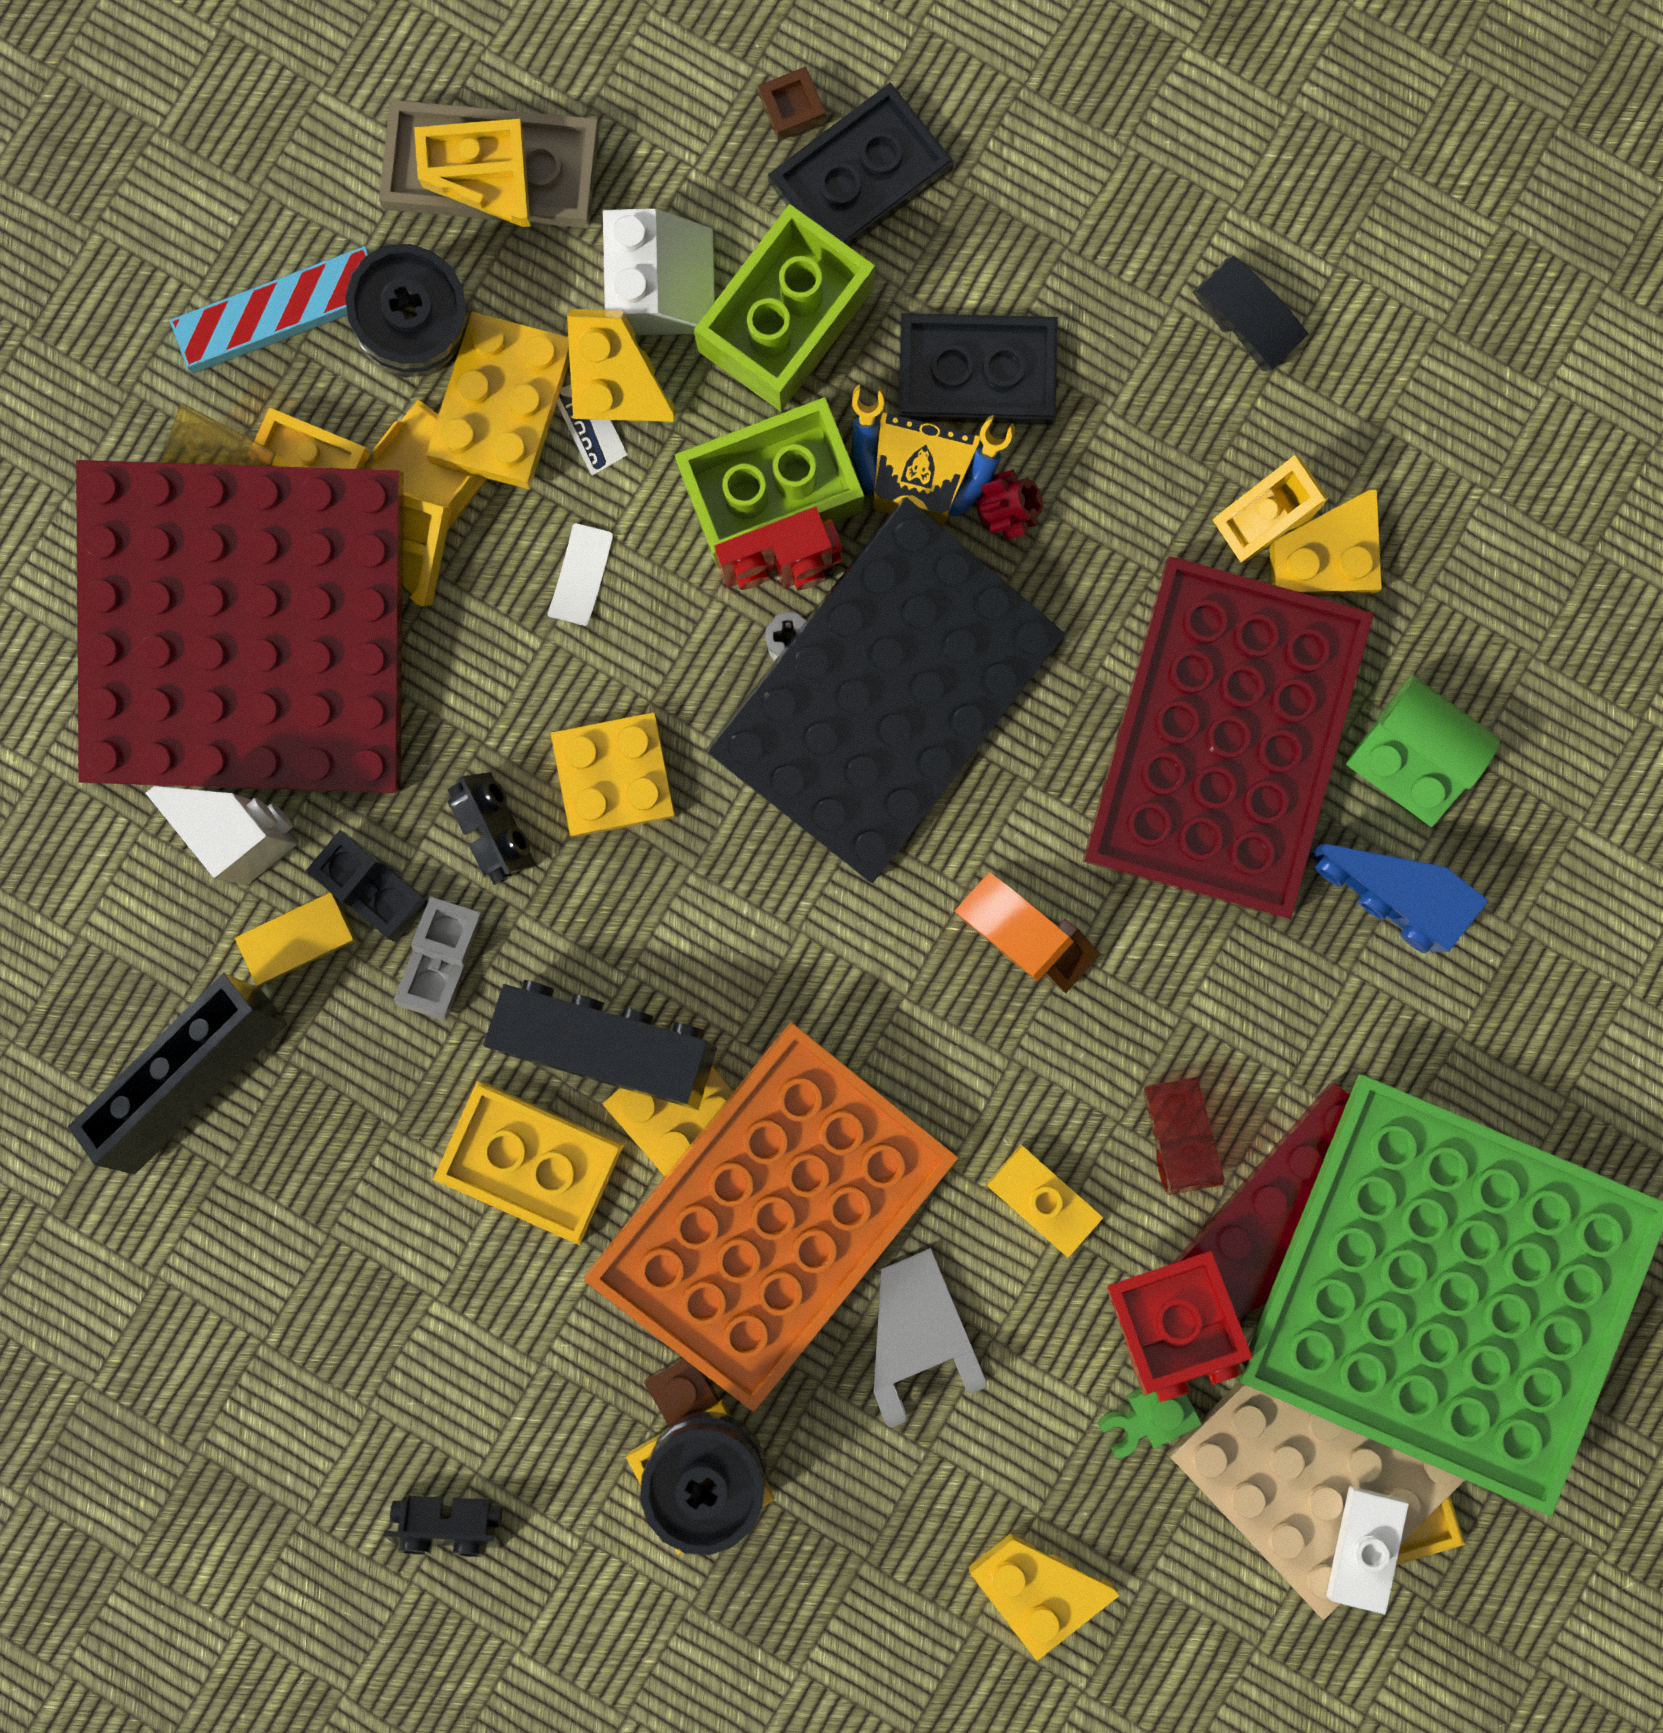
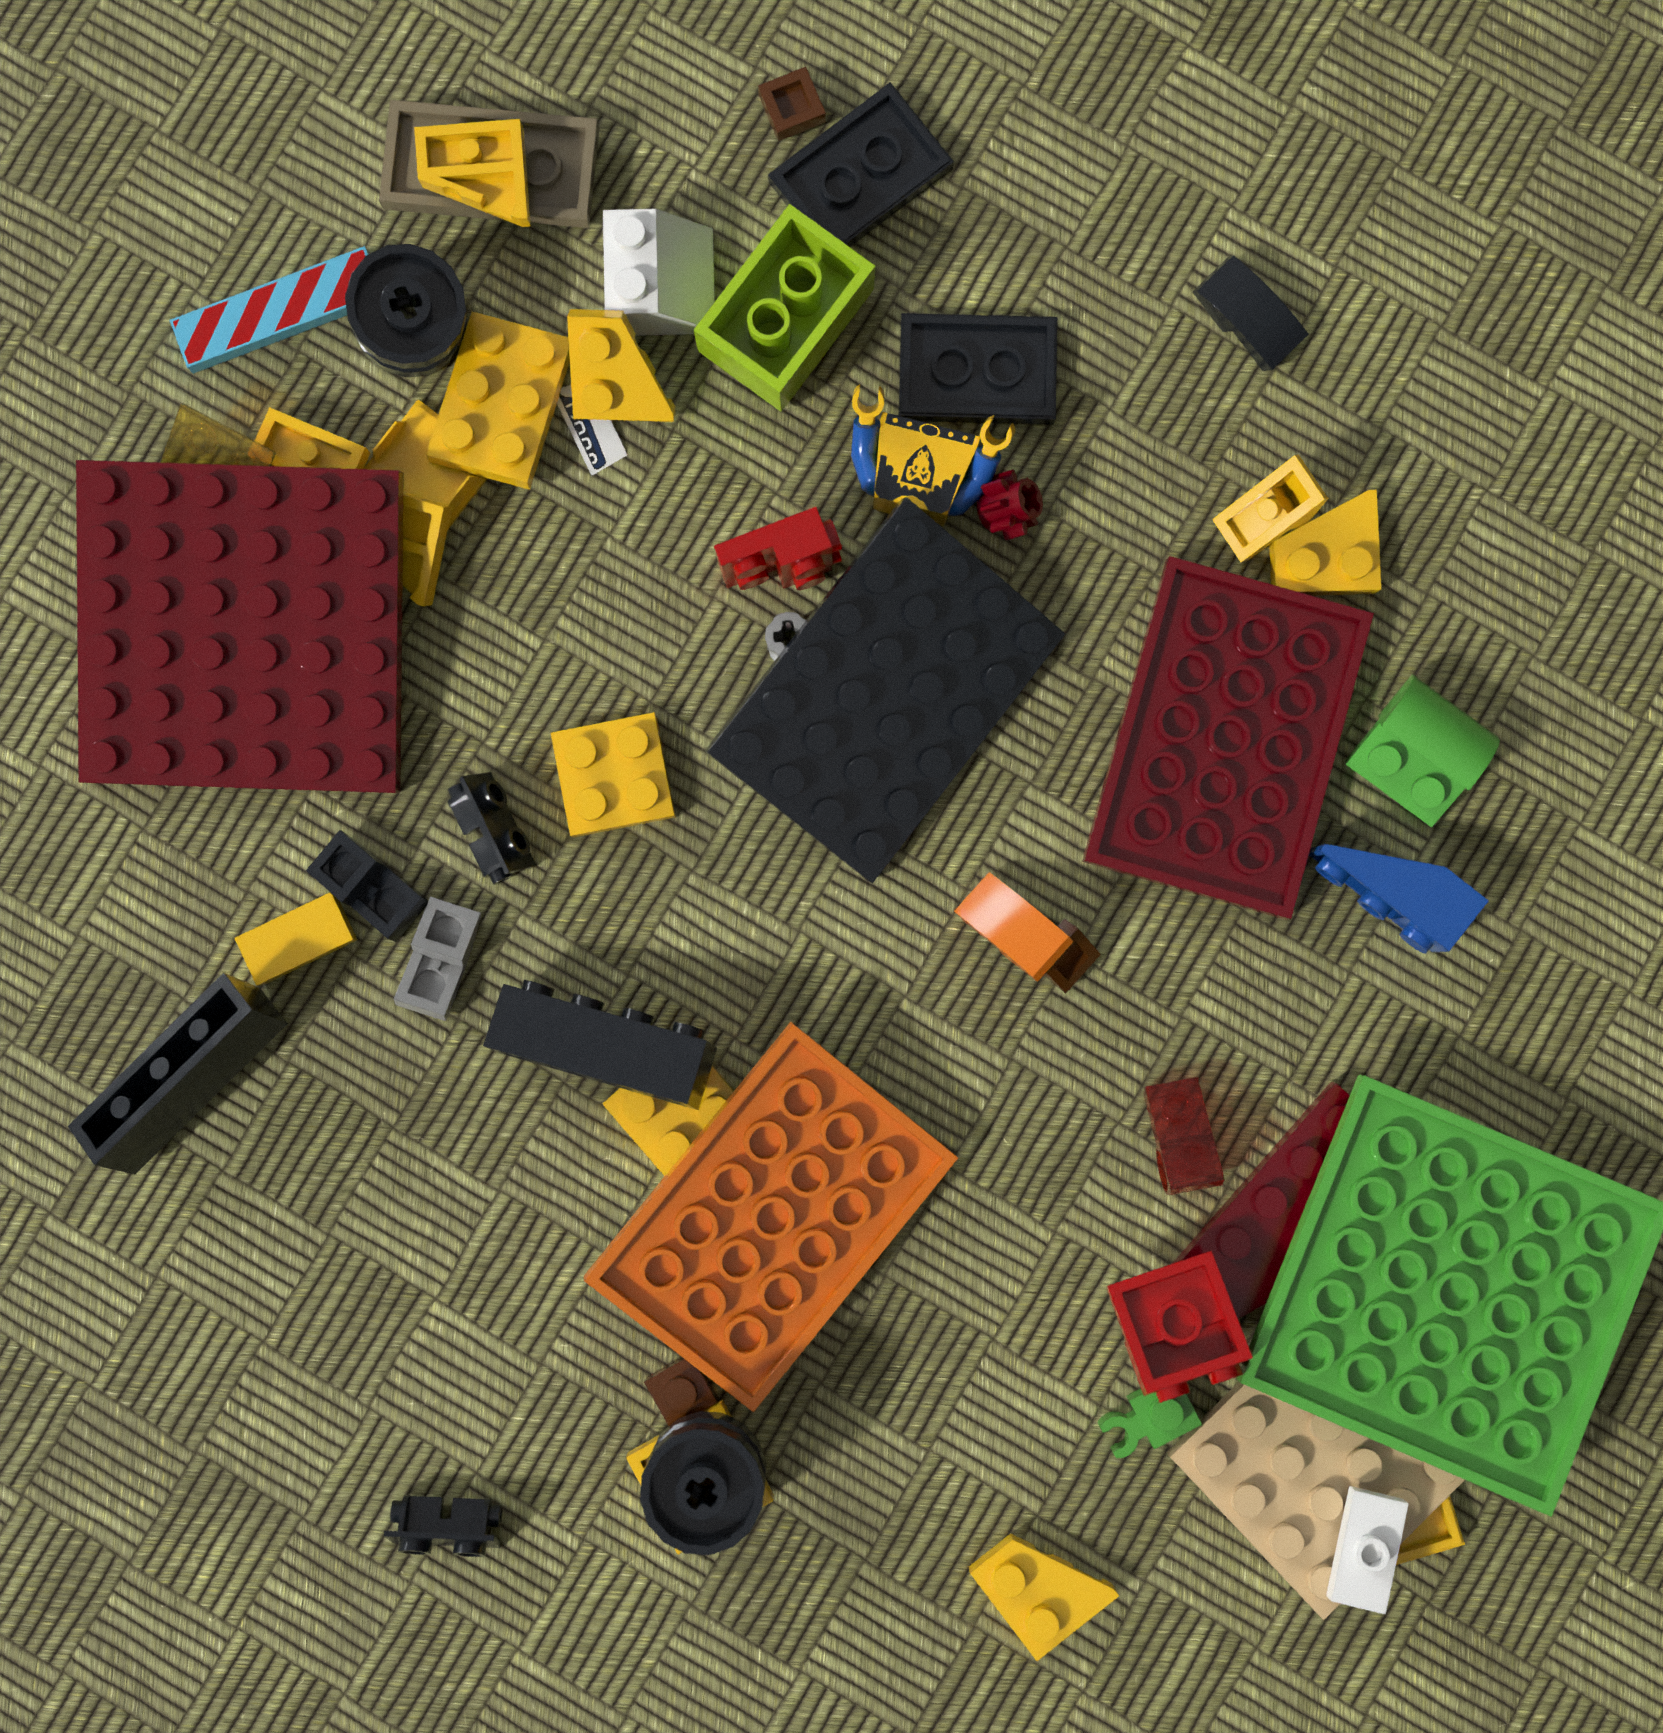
white slope [146,786,298,884] -> none
yellow tile [433,1080,625,1245] -> none
white sticker [548,523,613,626] -> none
lime brick [674,397,864,568] -> none
light grey flag [874,1248,986,1427] -> none
yellow plate [986,1145,1103,1258] -> none

